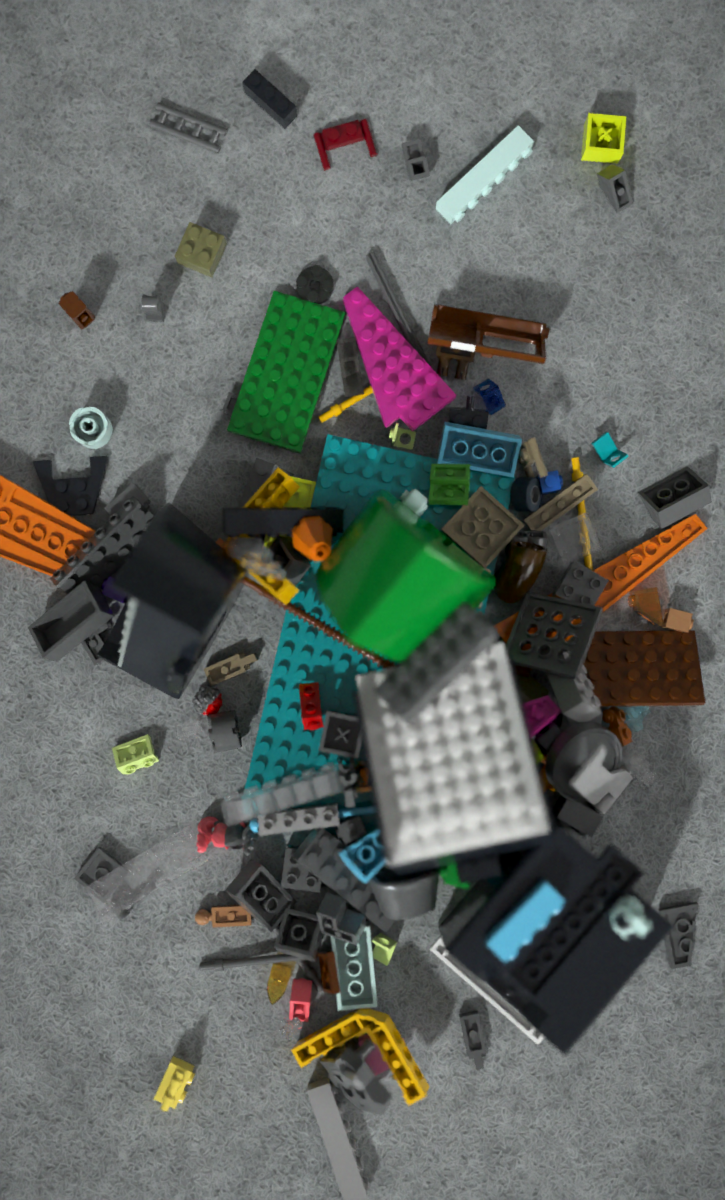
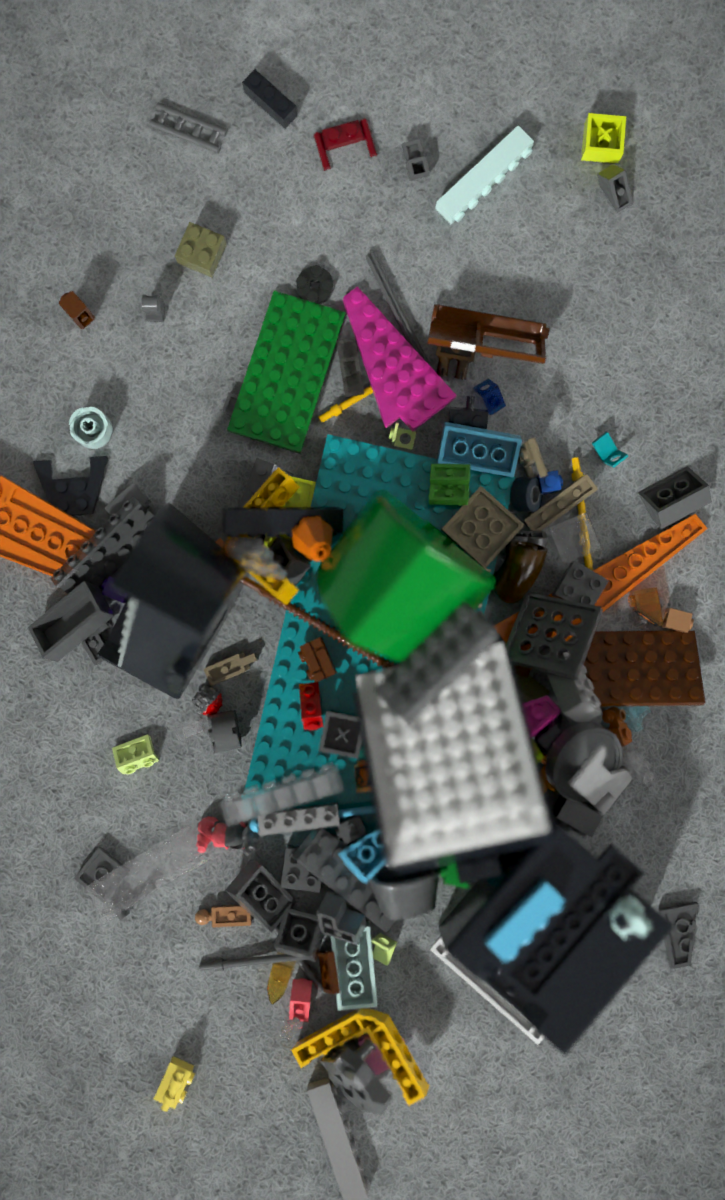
dark grey plate [338,758,358,808] -> none
light aqua head [399,489,428,517] -> none
dark grey hinge [459,1010,487,1070] -> none
none -> reddish brown brick [298,637,337,683]

